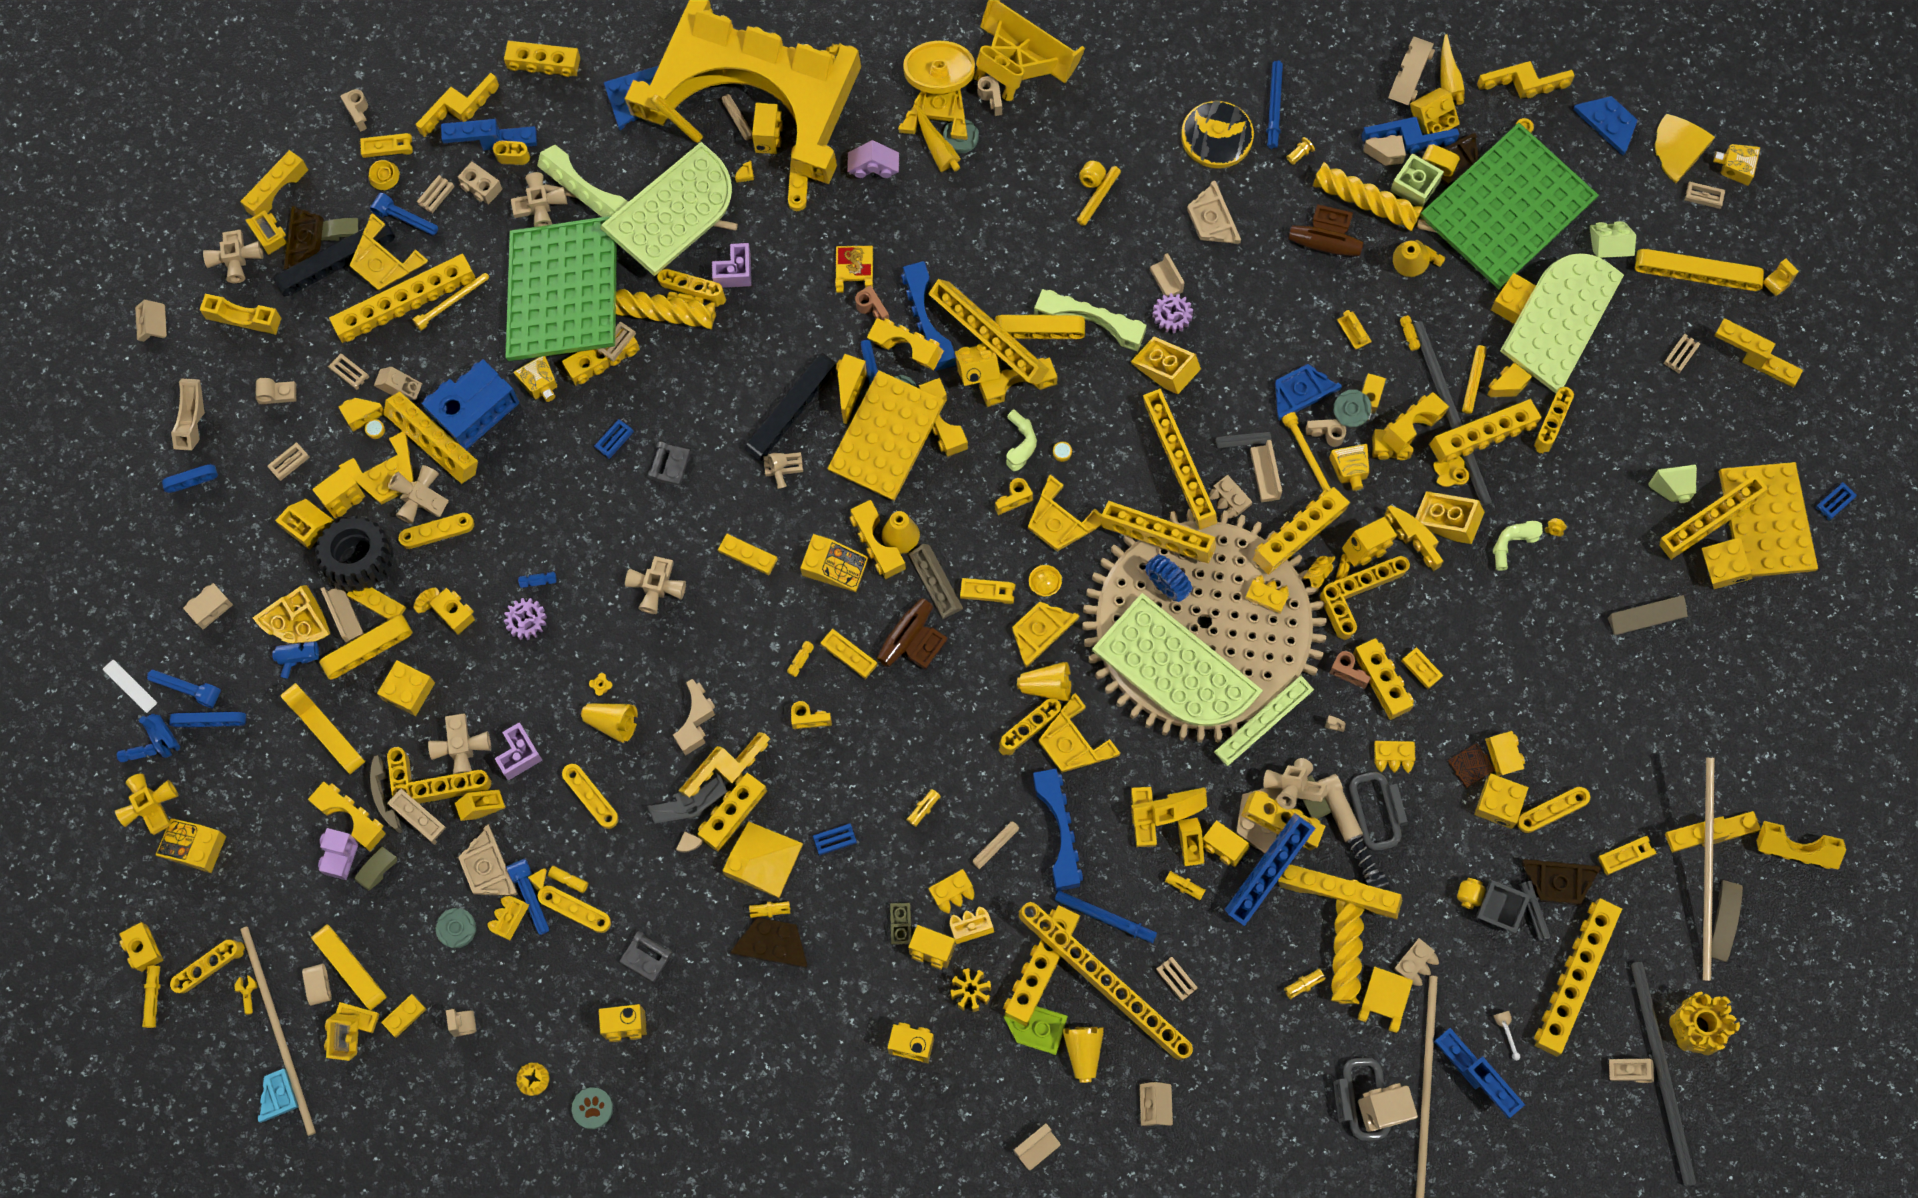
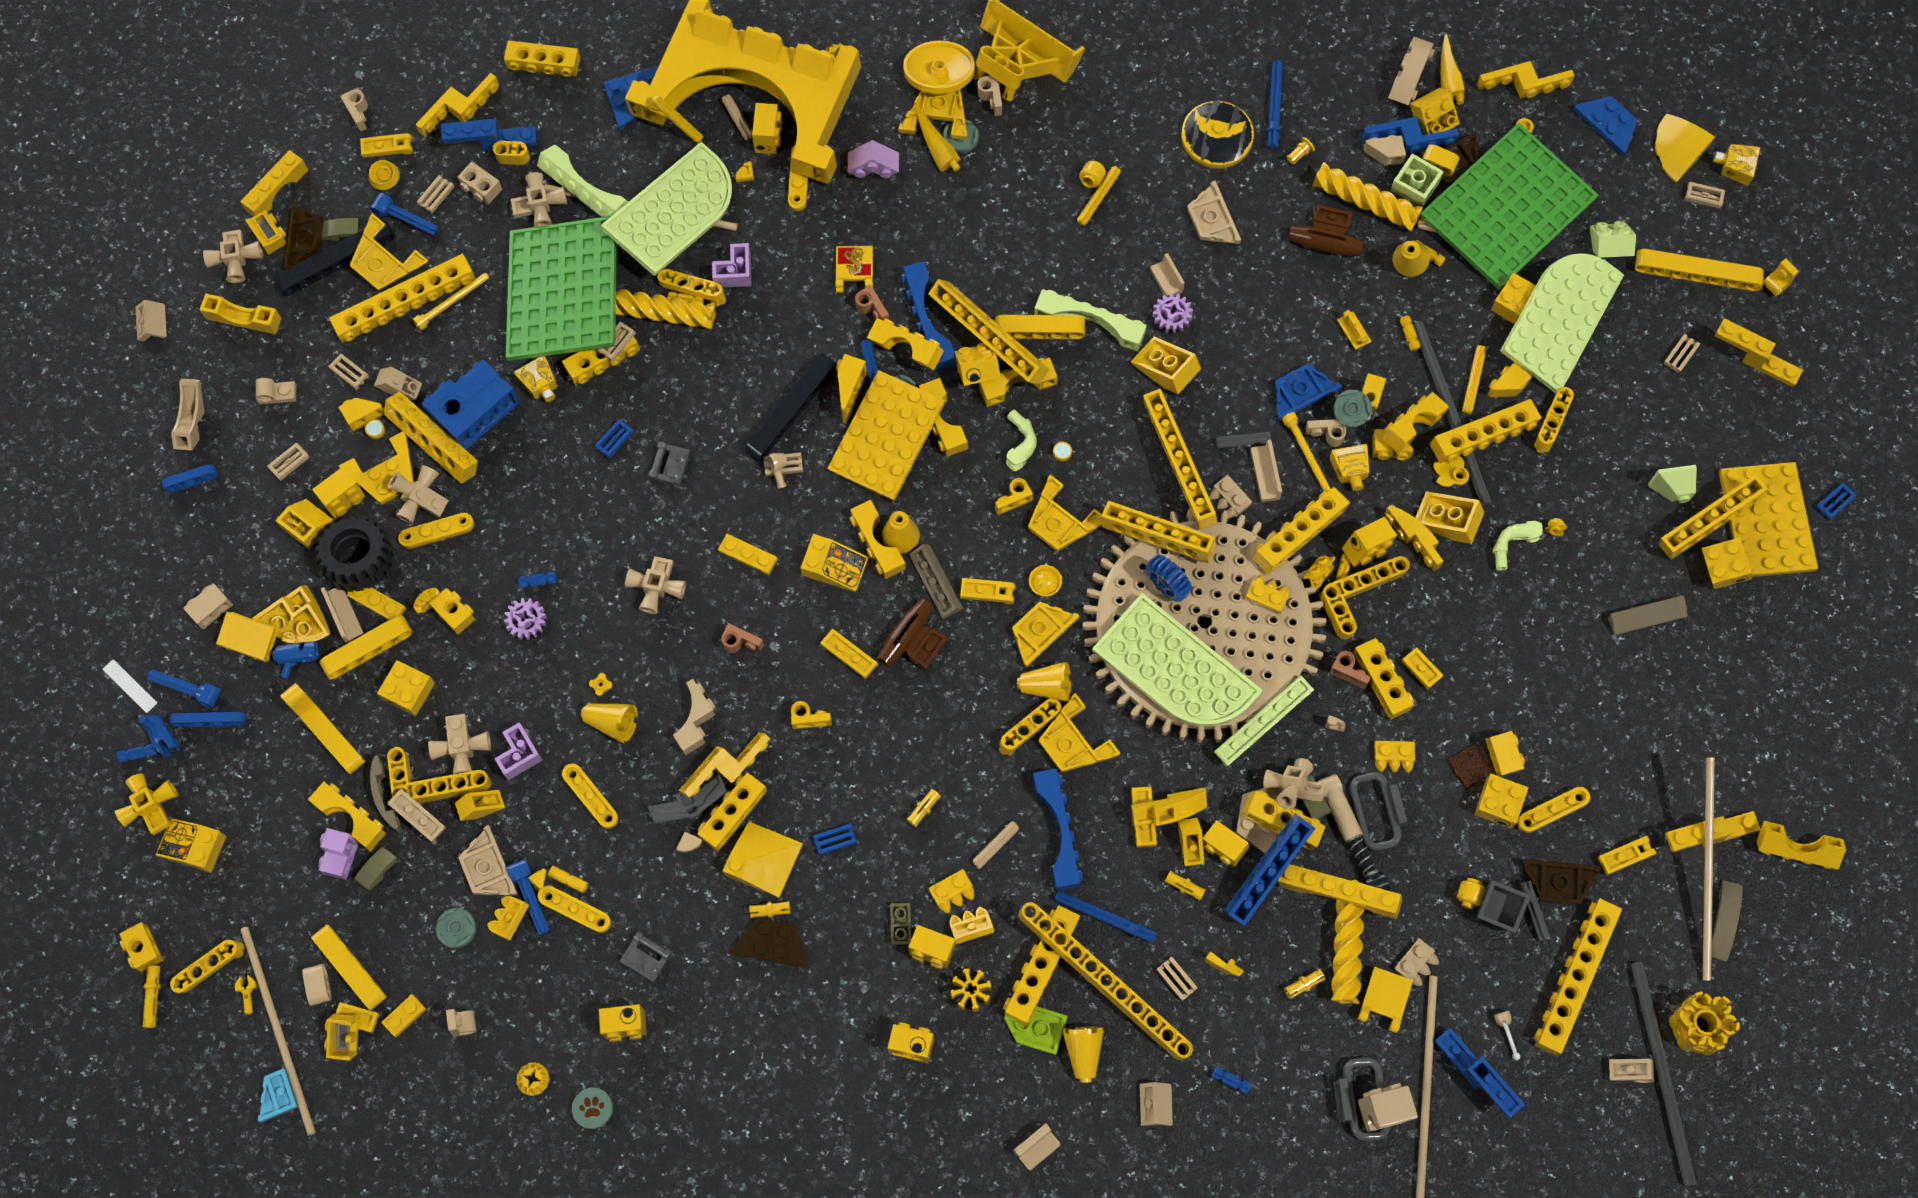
yellow axle [787,641,814,677] -> none
none -> yellow piece [216,612,279,662]
none -> nougat plate [721,623,764,653]
none -> yellow slope [1204,952,1244,977]
none -> blue axle [1212,1067,1251,1094]

